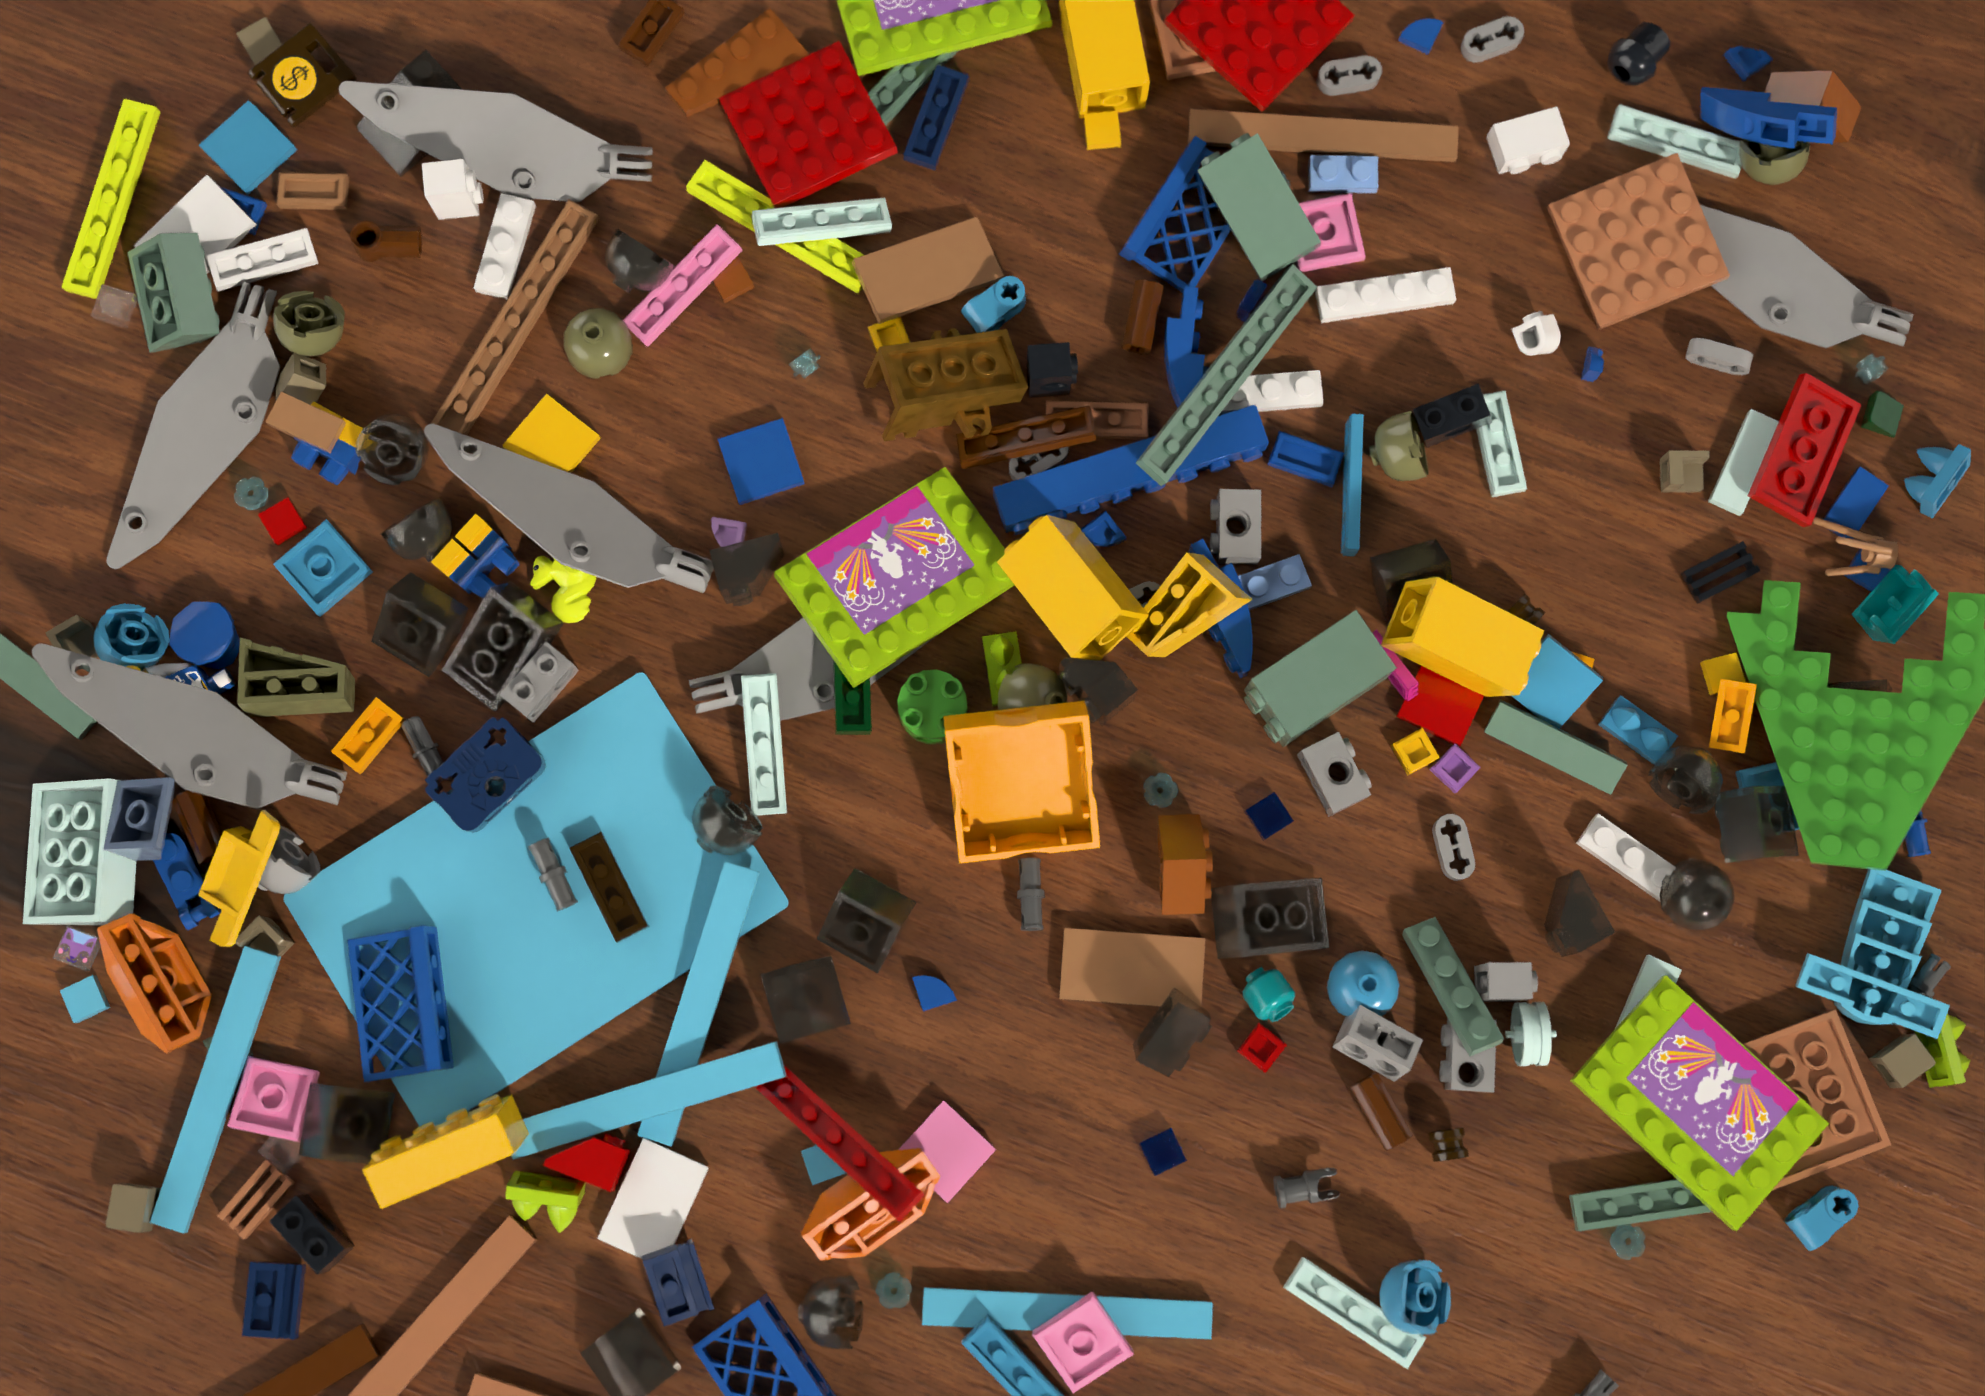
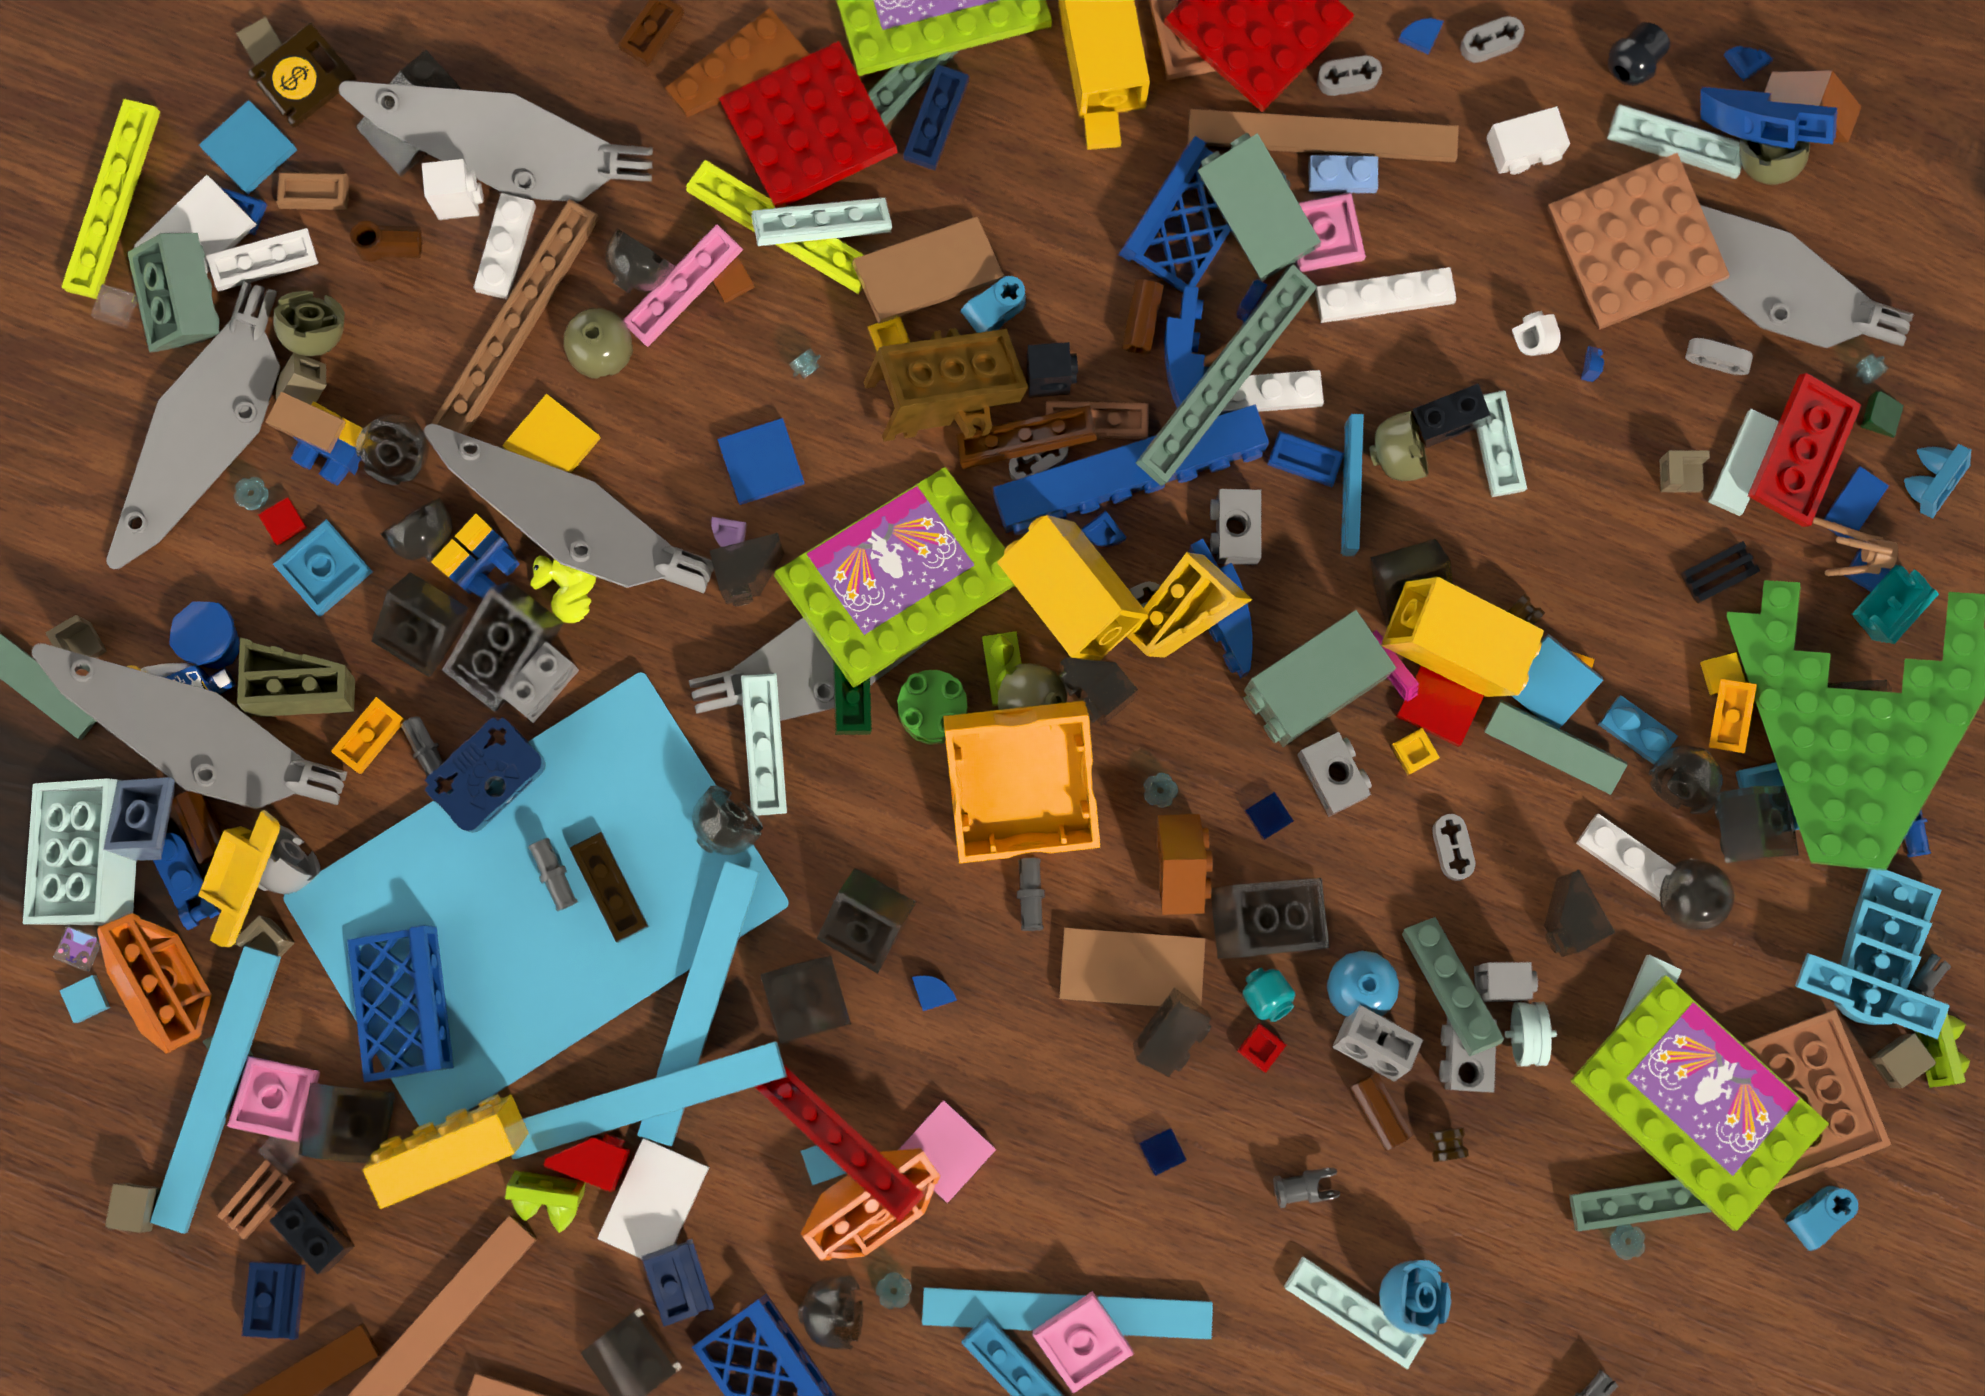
dark azure cylinder [93,603,170,671] -> none
light blue plate [1238,554,1312,610] -> none
medium lavender tile [1429,744,1481,794] -> none

